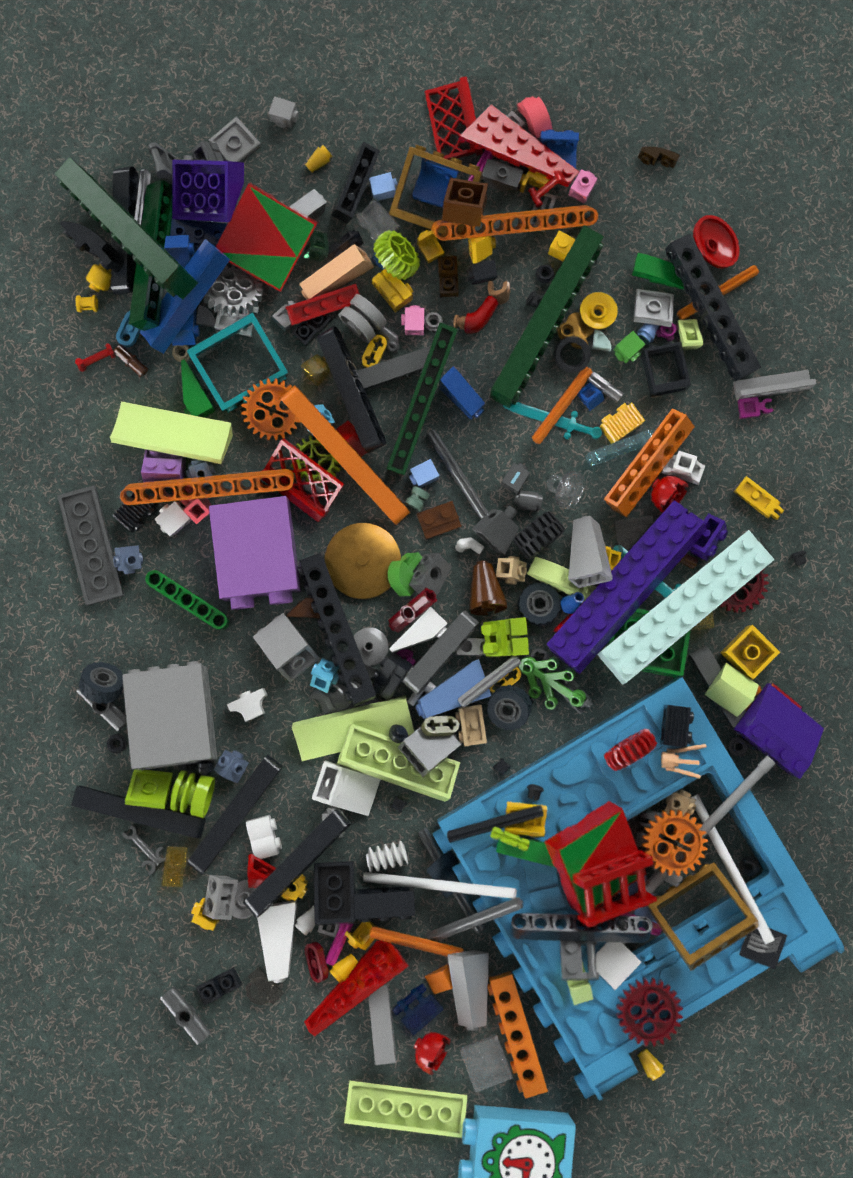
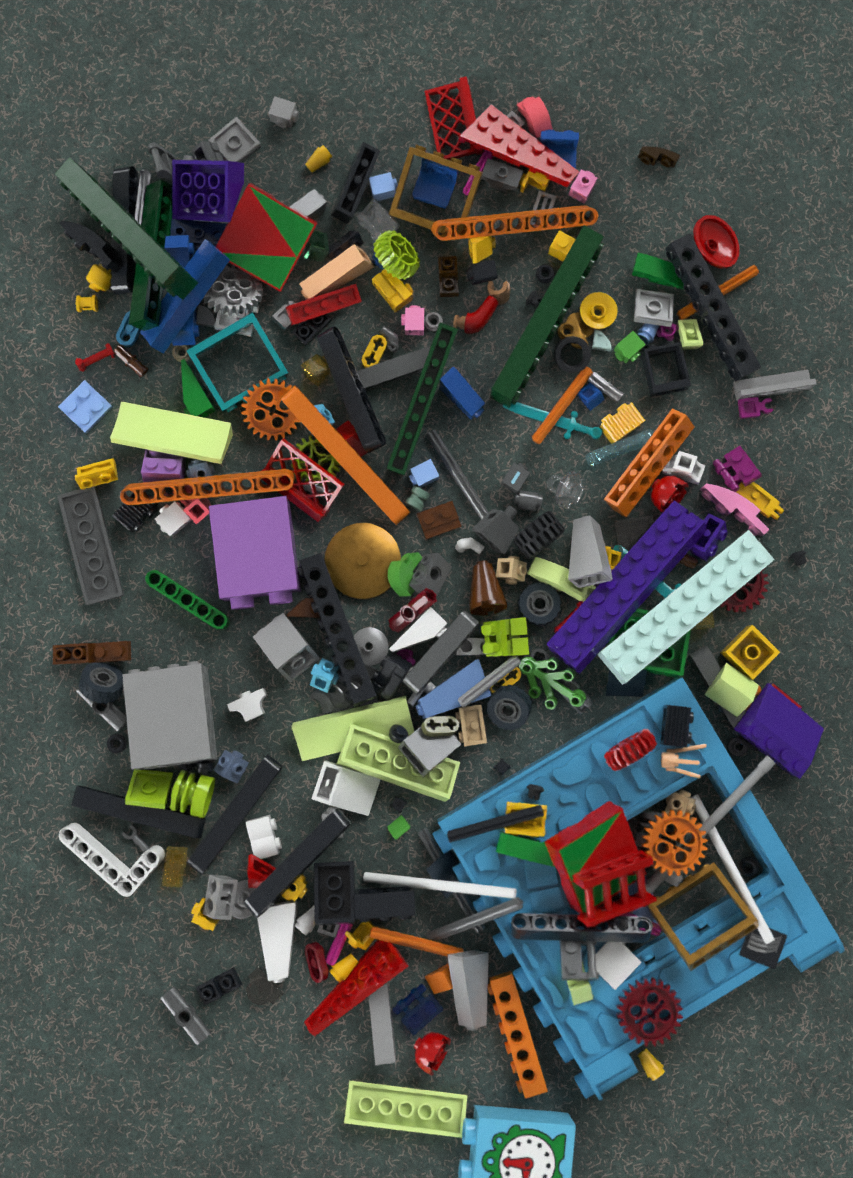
sand blue brick [113,545,143,574] -> none
light grey wheel [338,294,387,343] -> none
white piece [366,841,408,873] -> none
yellow bracket [417,230,444,263] -> none
reddish brown brick [442,178,488,227] -> none
clear brick [460,1034,513,1093] -> none
lime axle [490,827,530,851] -> none
red piece [528,170,566,207] -> none
blue cone [561,592,584,614] -> none
none -> reddish brown slope [53,641,131,665]
none -> light blue plate [58,380,113,434]
none -> white beam [59,823,165,897]
none -> yellow bracket [75,458,118,490]
none -> bright green slope [387,815,411,840]
none -> black sticker [606,670,647,697]
none -> bright pink slope [700,484,769,537]
none -> magenta plate [712,446,762,492]

